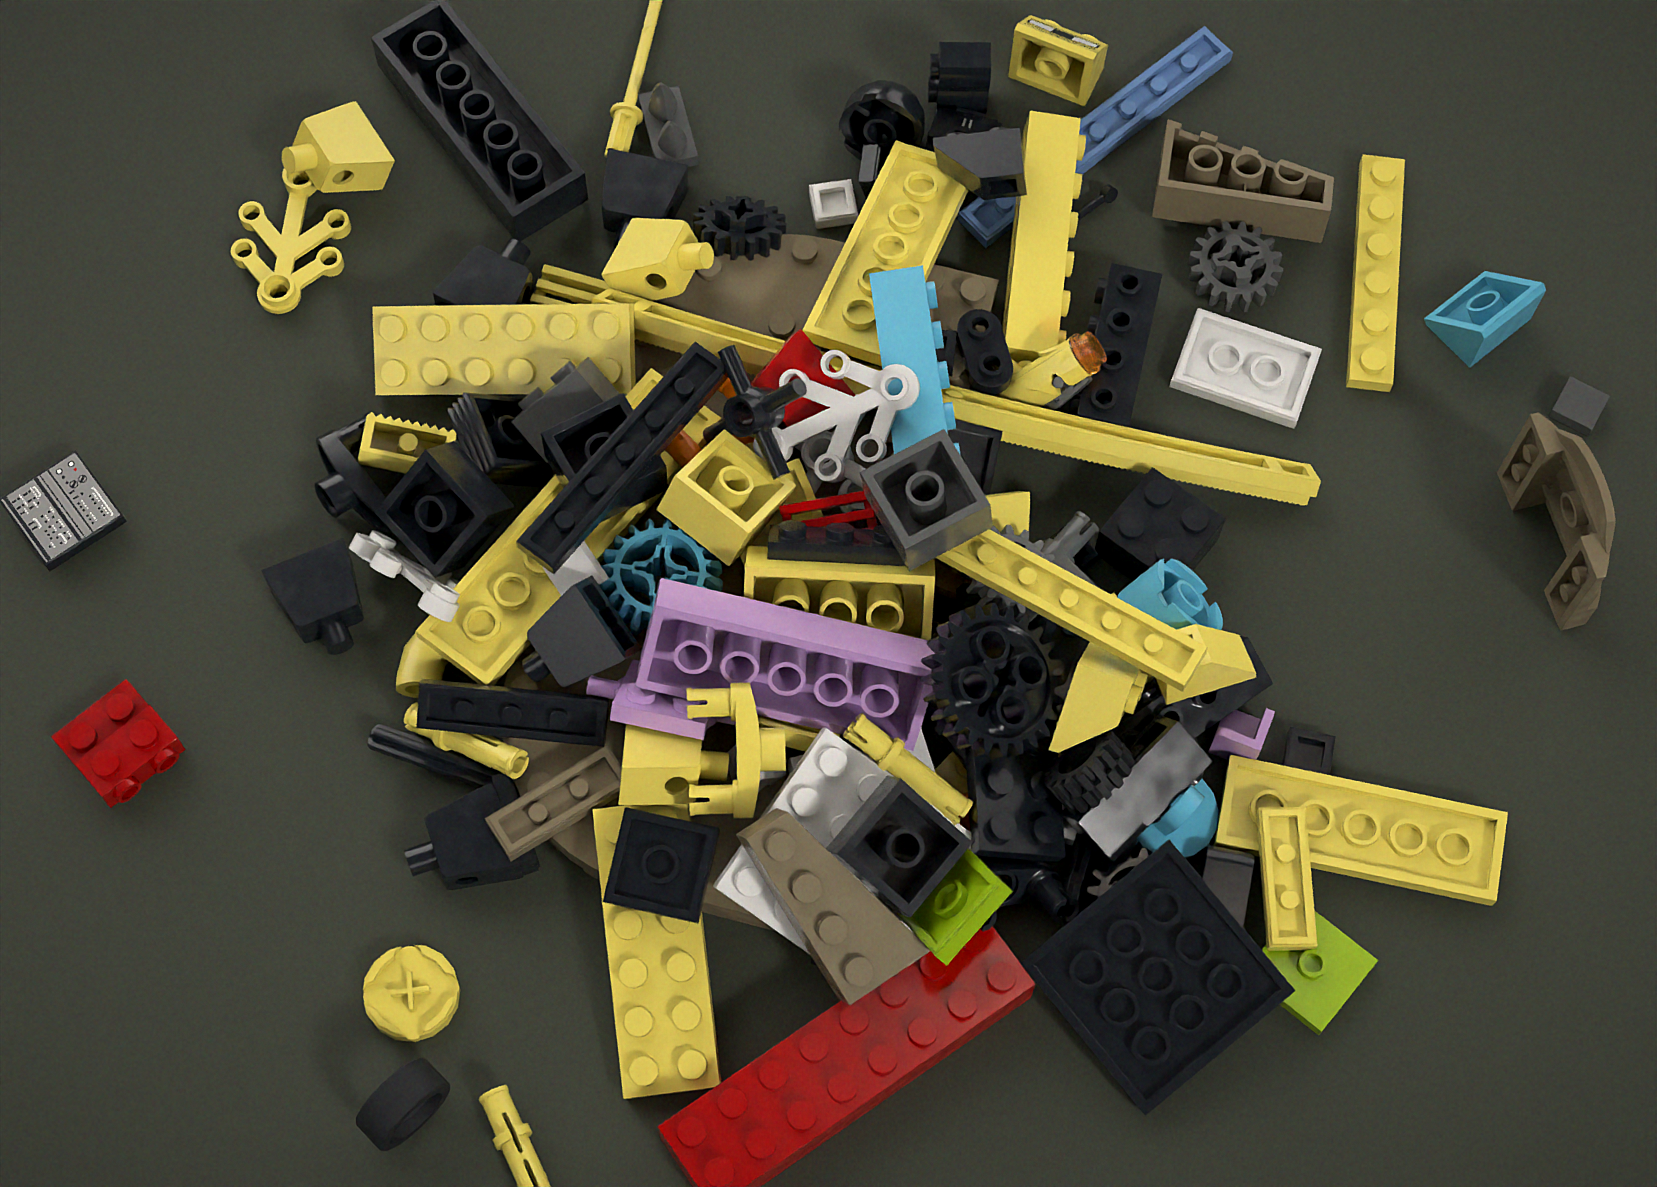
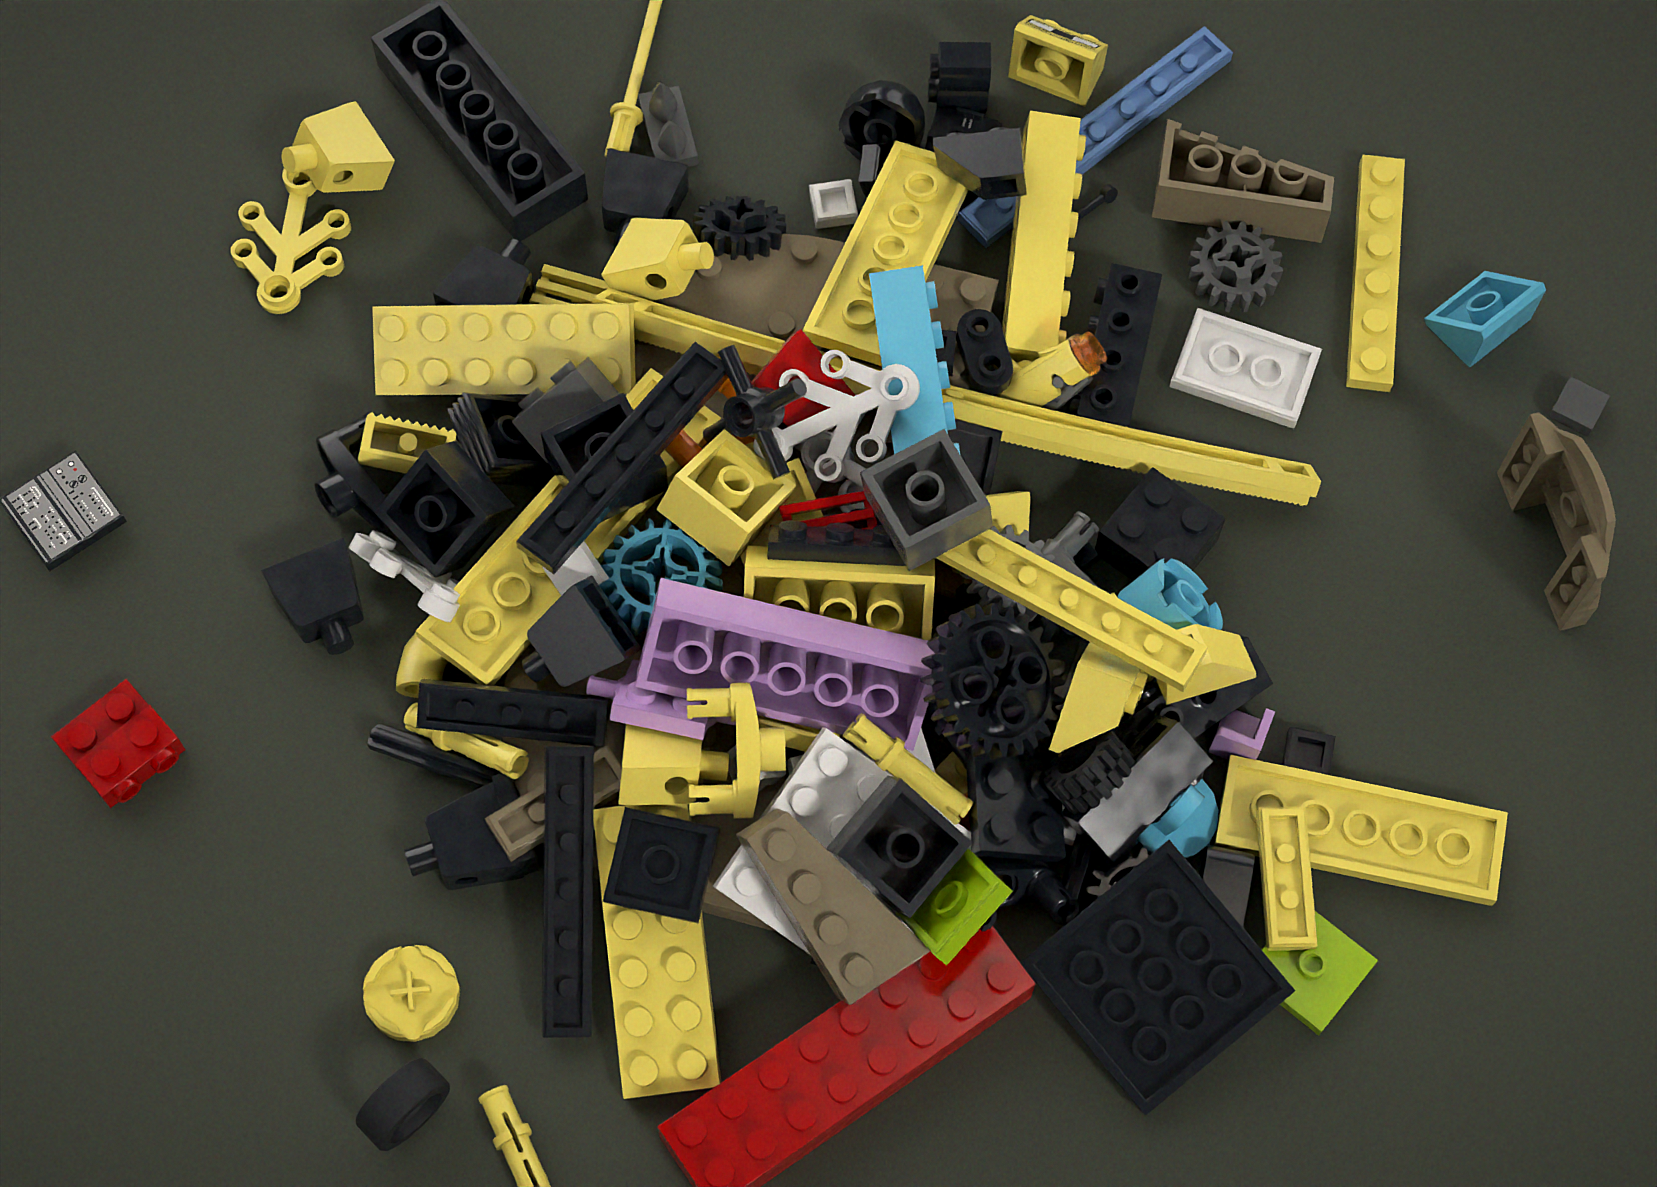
none -> black tile [542,746,594,1038]

